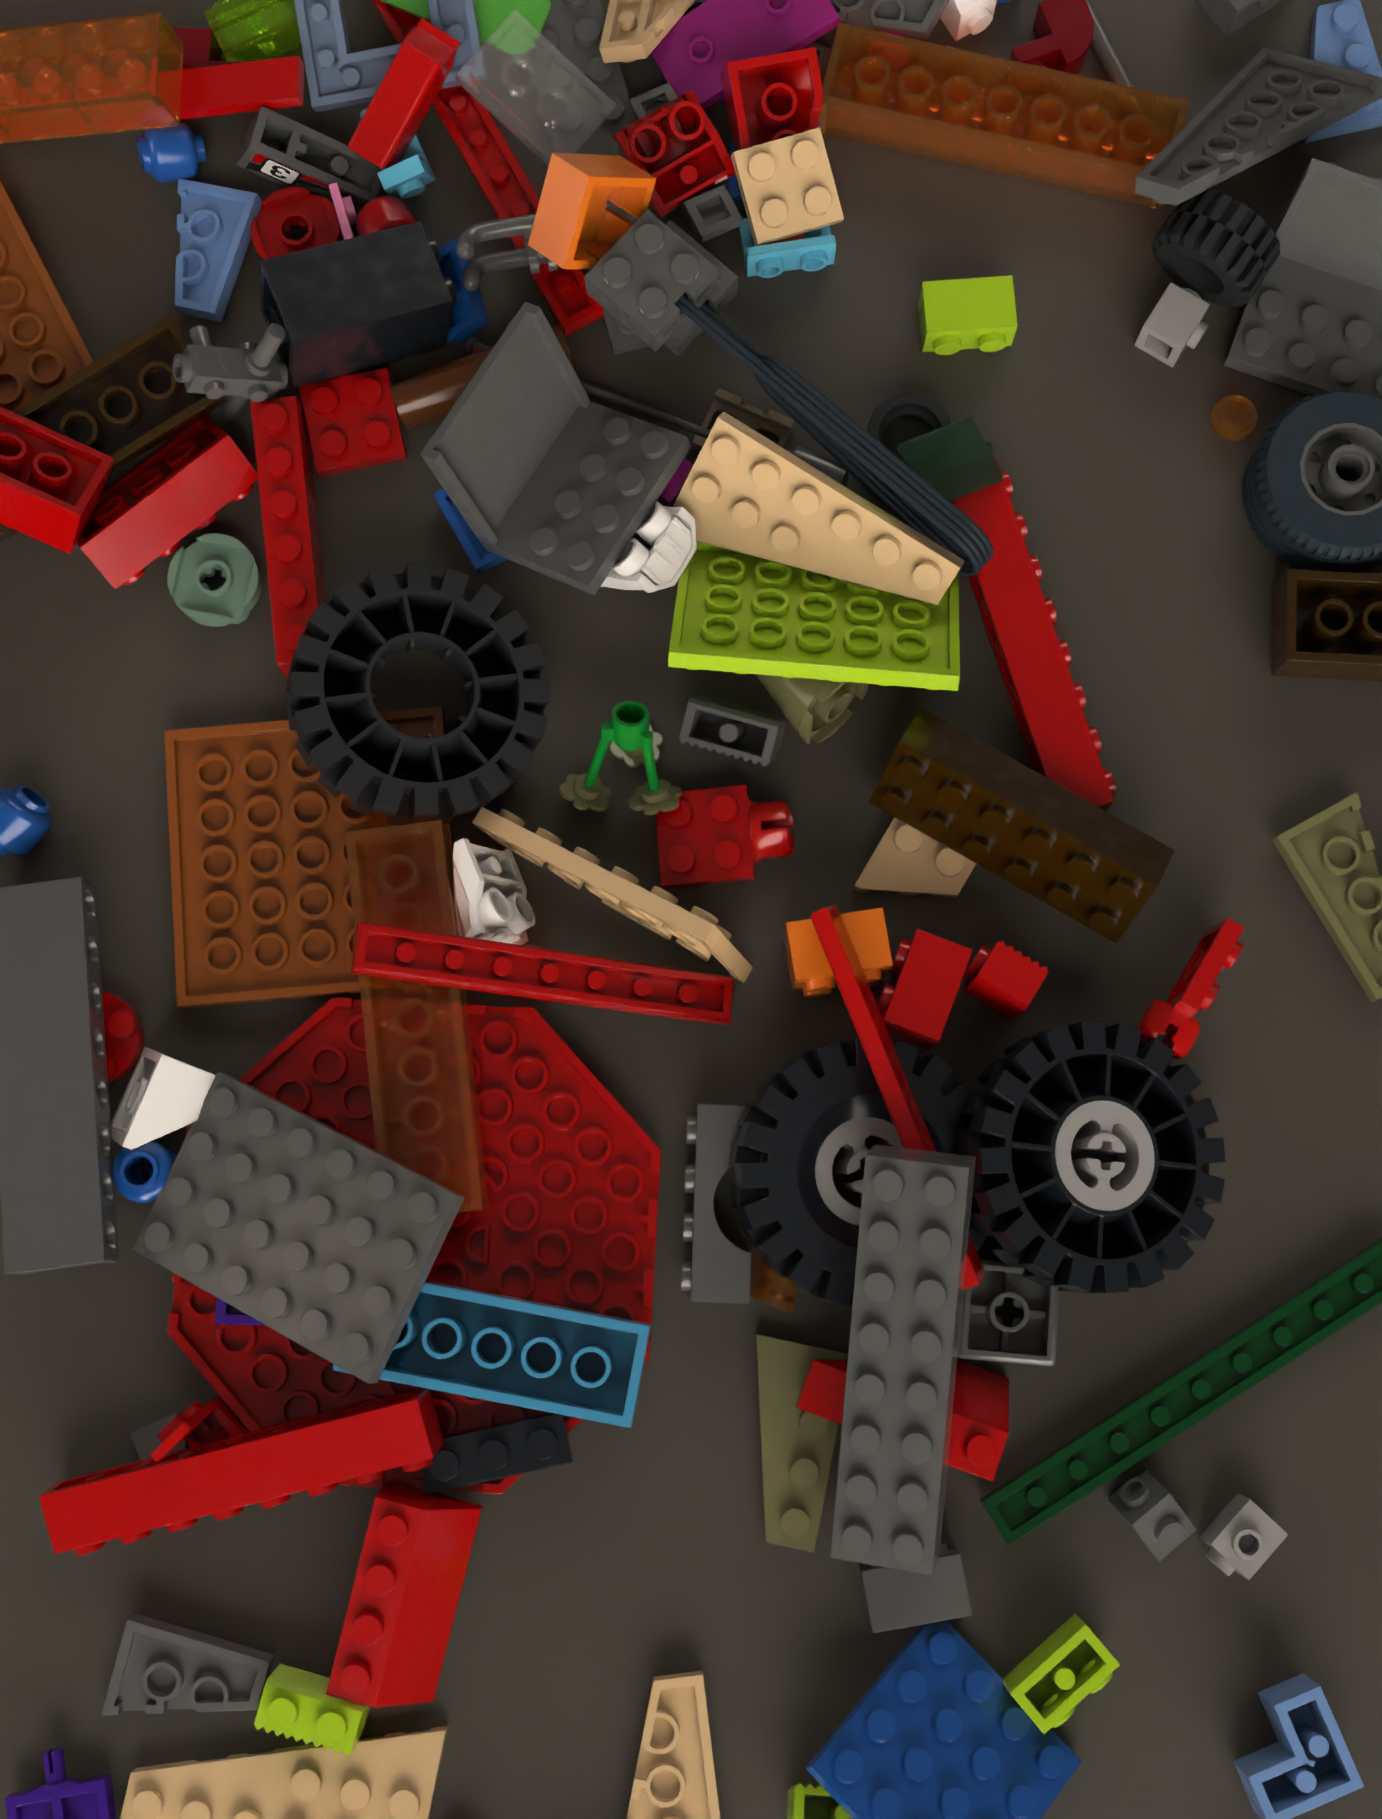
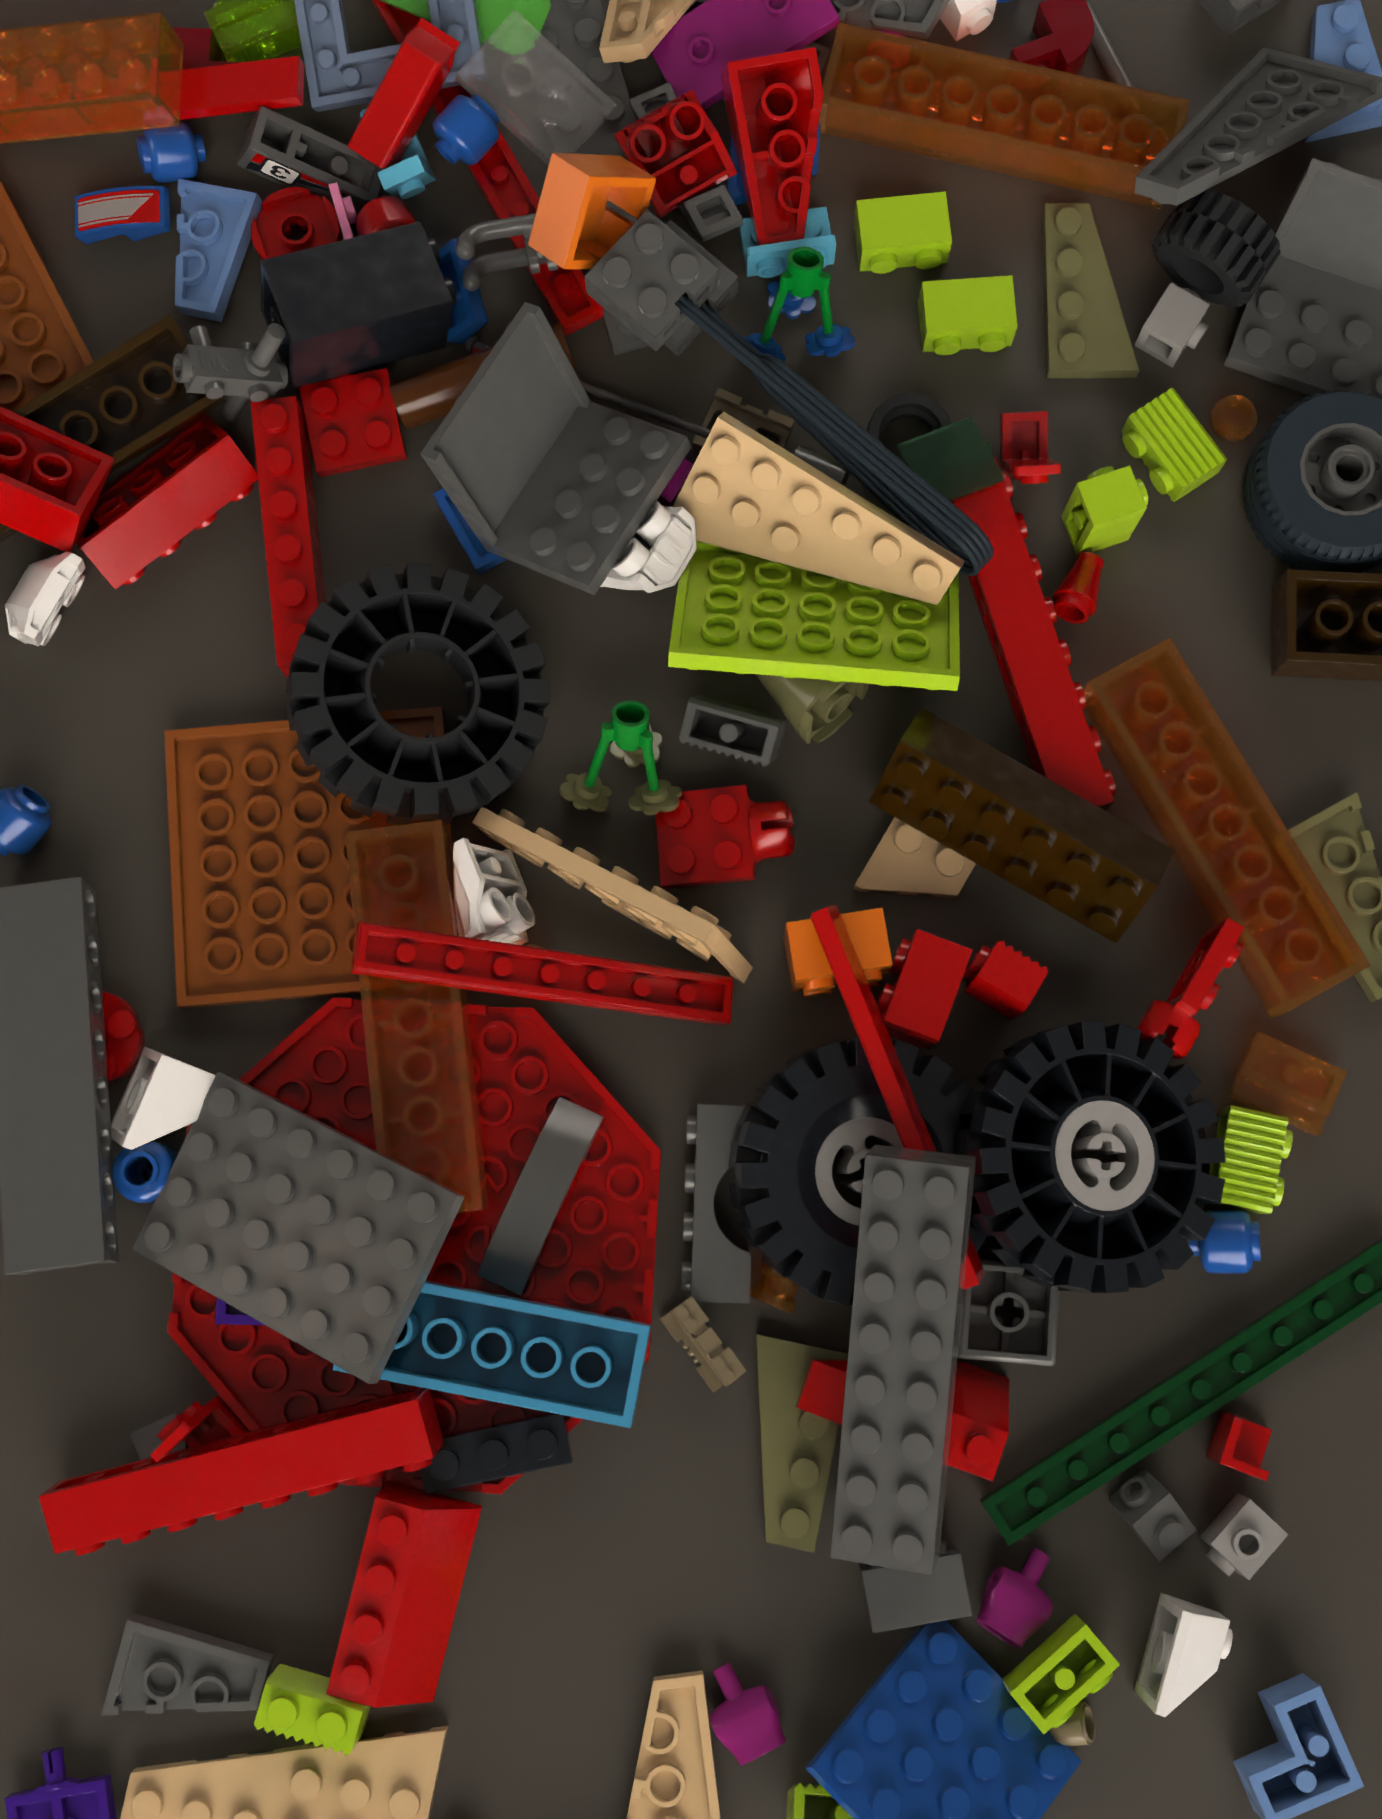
sand green plate [167,533,263,627] -> none
tan plate [731,127,844,246] -> none
none -> white slope [5,552,86,647]
none -> slope [74,186,170,245]
none -> blue head [433,94,500,166]
none -> dark grey slope [477,1097,604,1296]
none -> dark tan piece [660,1296,746,1393]
none -> magenta piece [709,1662,787,1766]
none -> plant [743,247,855,363]
none -> lime brick [853,191,952,274]
none -> magenta piece [976,1548,1053,1649]
none -> red bracket [1000,410,1061,484]
none -> olive wing [1042,203,1140,378]
none -> dark tan piece [1049,1702,1096,1746]
none -> red cone [1052,552,1104,624]
none -> lime brick [1061,465,1148,557]
none -> clear orange brick [1083,638,1371,1019]
none -> lime brick [1121,388,1227,502]
none -> white slope [1134,1593,1233,1717]
none -> blue head [1189,1209,1261,1274]
none -> red panel [1205,1411,1272,1481]
none -> lime brick [1209,1105,1293,1214]
none -> clear orange plate [1227,1031,1347,1136]

